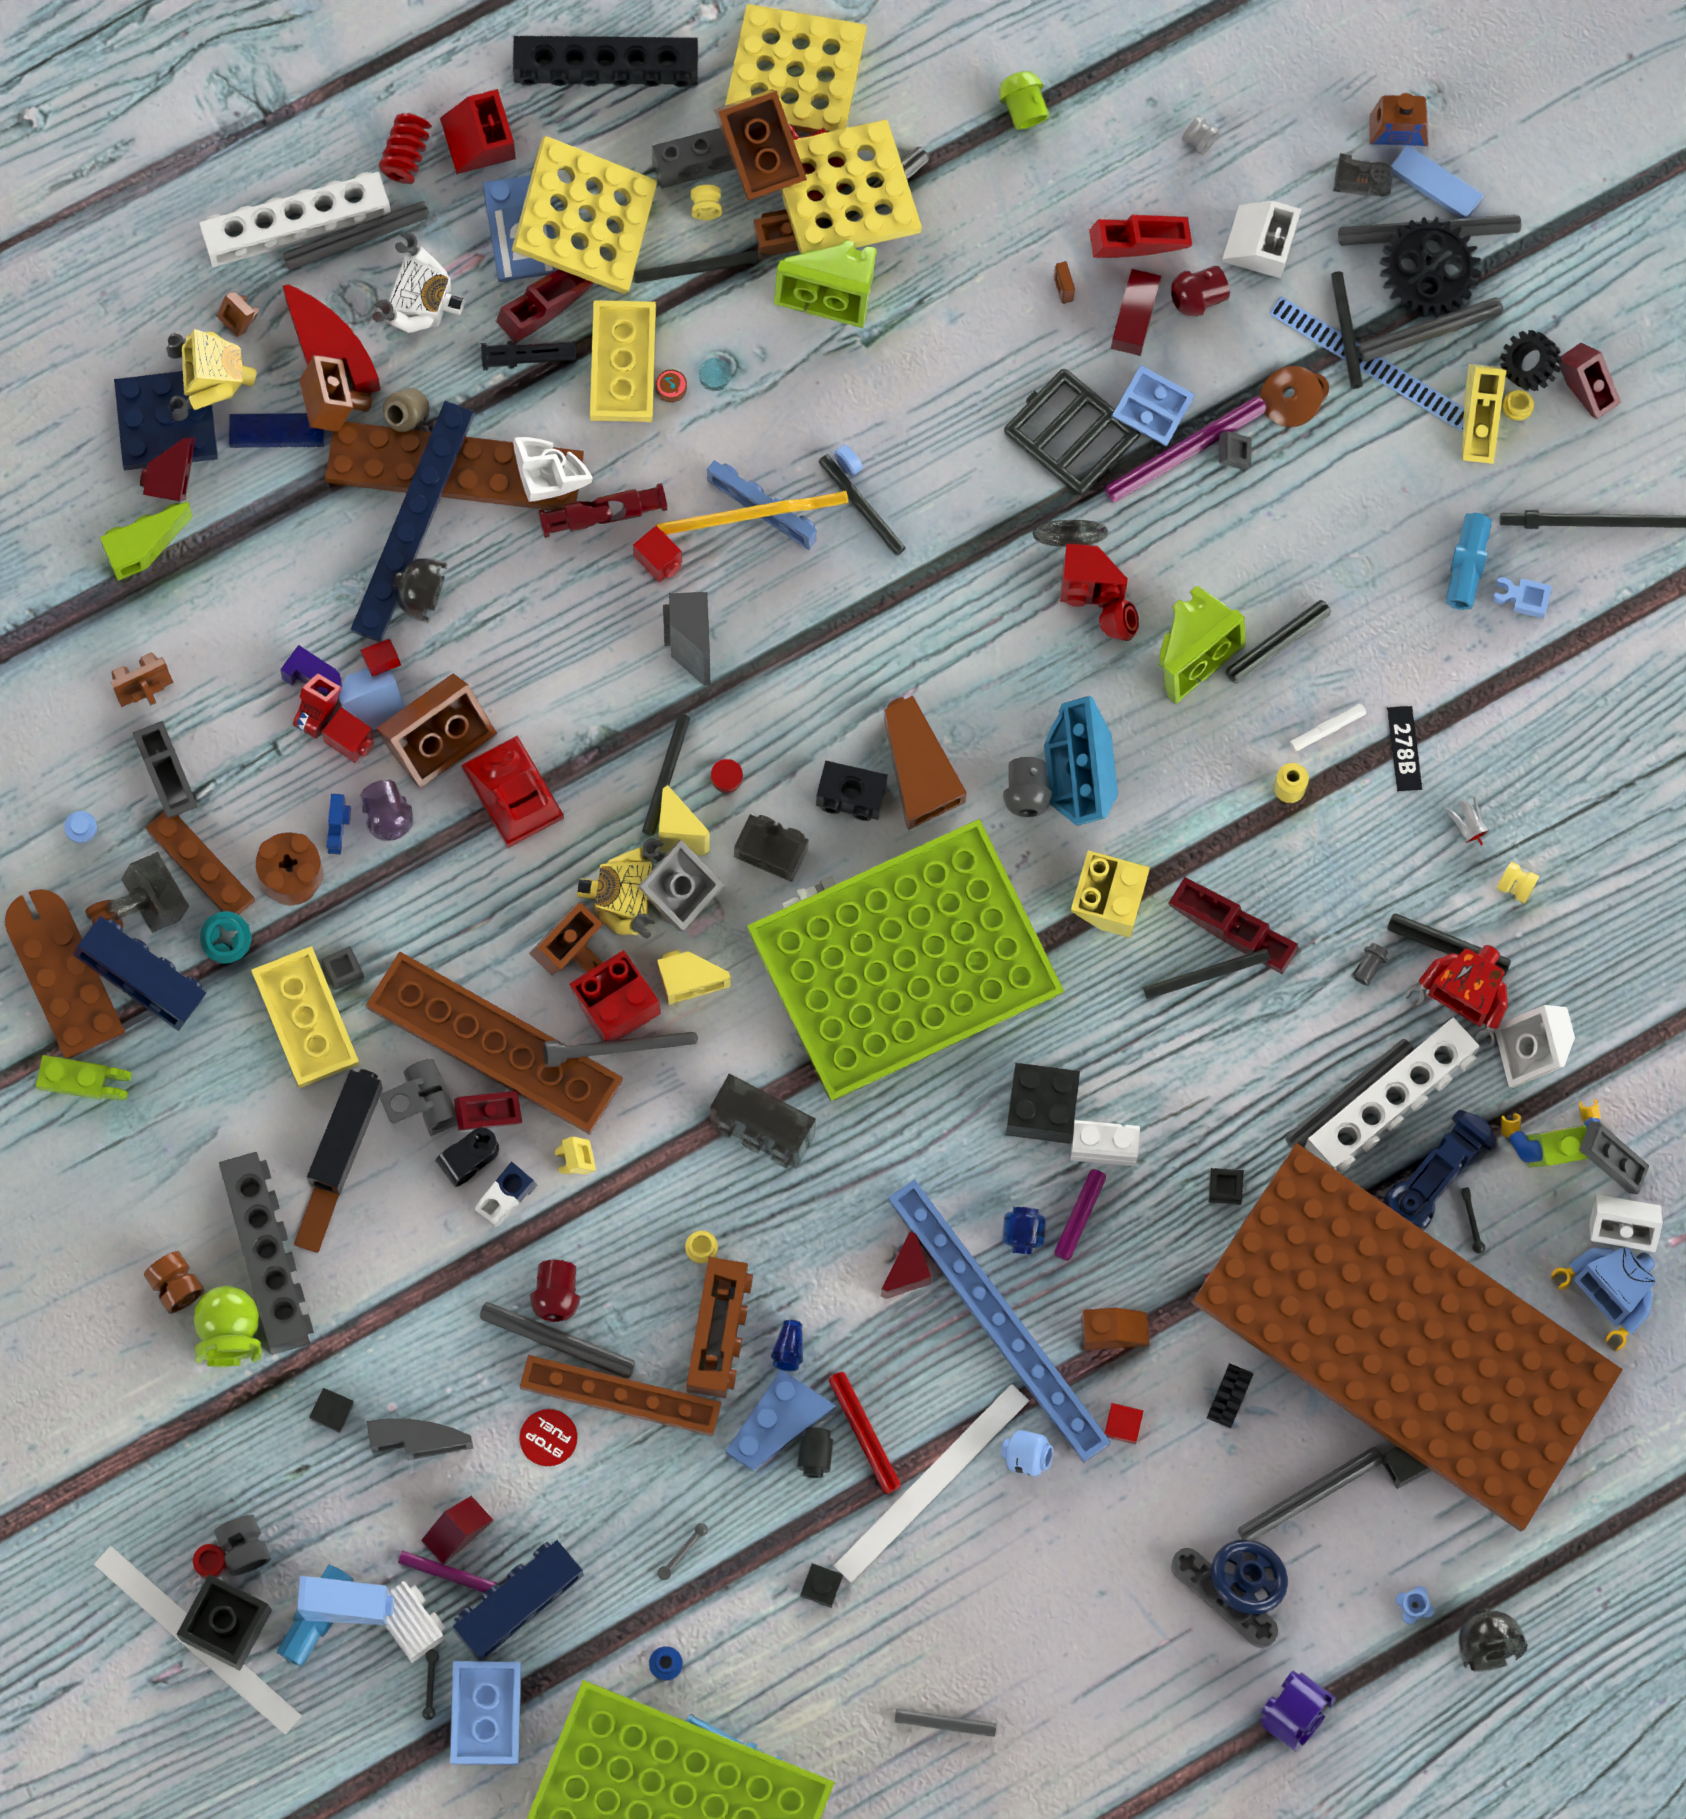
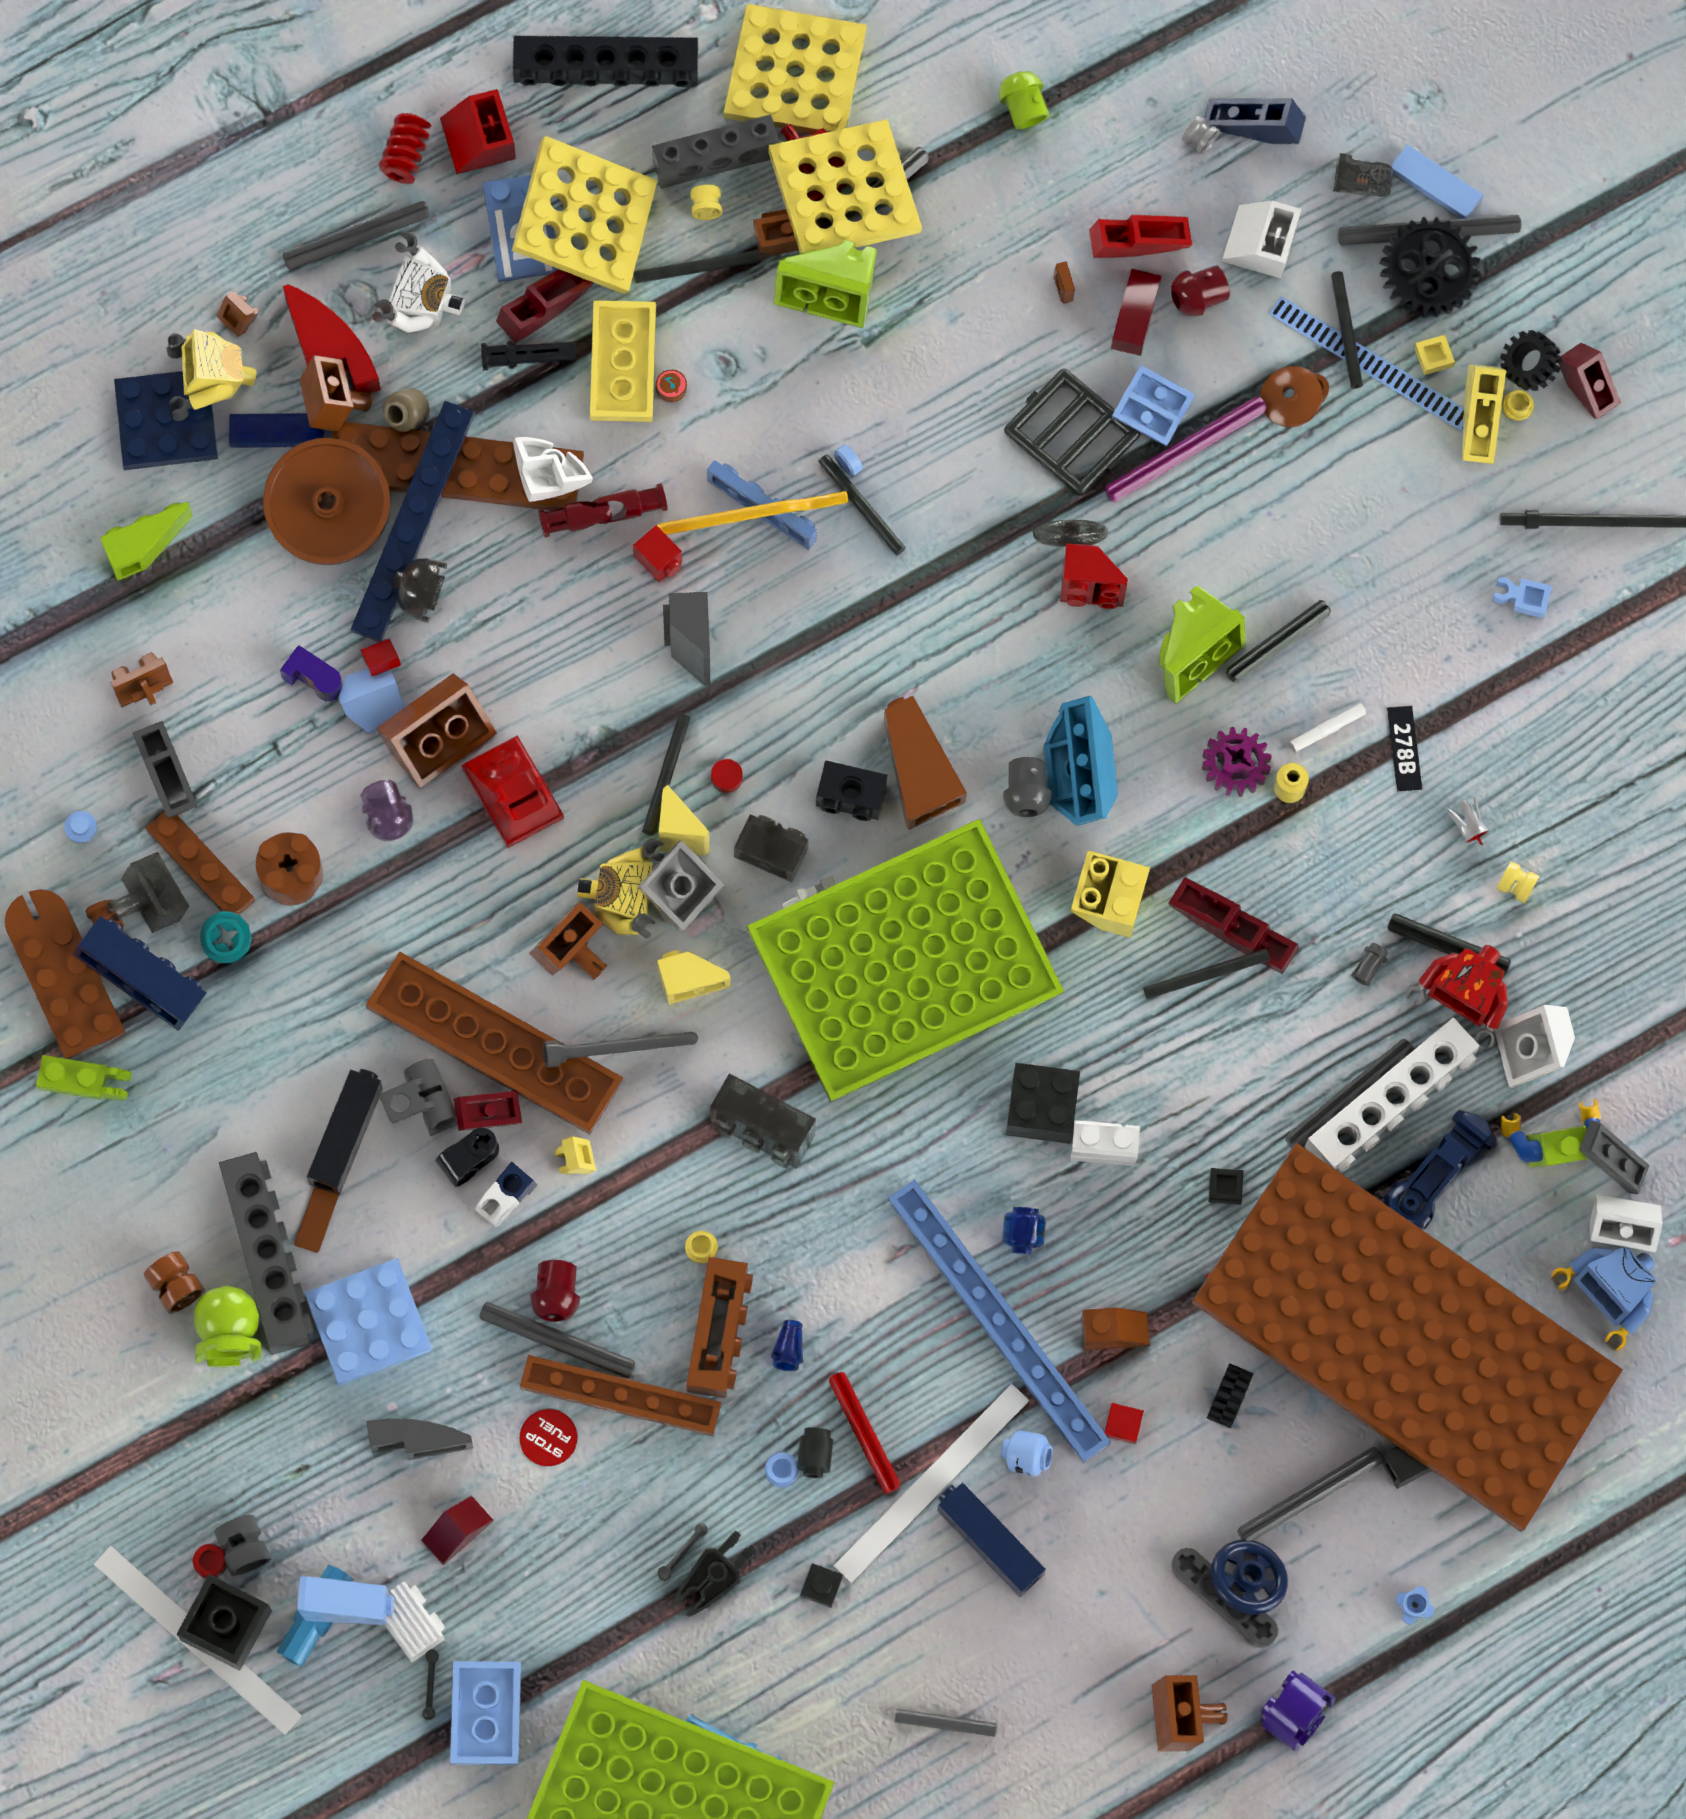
dark red slope [140,437,196,502] -> none
white brick [199,171,391,268] -> none
light yellow plate [251,946,360,1089] -> none
red leg [293,673,342,739] -> none
pearl dark grey tile [309,1388,354,1433] -> none
dark grey tile [321,946,364,990] -> none
red brick [322,707,374,763] -> none
blue plate [326,794,351,855] -> none
magenta bar [398,1550,497,1593] -> none
dark blue brick [453,1540,584,1662] -> none
red slope [569,950,661,1042] -> none
blue plate [649,1646,683,1681] -> none
clear light blue tile [699,358,730,391] -> none
dark orange slope [714,89,807,201] -> none
medium blue wing [726,1370,836,1472] -> none
dark red slope [881,1231,932,1299] -> none
magenta axle [1054,1169,1106,1261] -> none
red cone [1099,598,1139,641] -> none
dark grey tile [1219,431,1252,470] -> none
dark grey axle [1358,297,1503,362] -> none
dark orange torso [1369,93,1428,146] -> none
dark azure piece [1446,512,1492,610] -> none
clear smoke cylinder [1458,1609,1528,1672] -> none
pearl dark grey hinge [1461,1187,1485,1254] -> none
none -> dark orange dish [263,438,391,565]
none -> light blue plate [305,1258,432,1386]
none -> pearl dark grey hinge [674,1530,756,1616]
none -> light blue tile [765,1453,798,1488]
none -> dark blue brick [937,1482,1046,1598]
none -> dark orange brick [1151,1675,1228,1751]
none -> magenta gear [1202,727,1272,797]
none -> dark blue slope [1204,98,1306,144]
none -> light yellow plate [1414,335,1455,375]

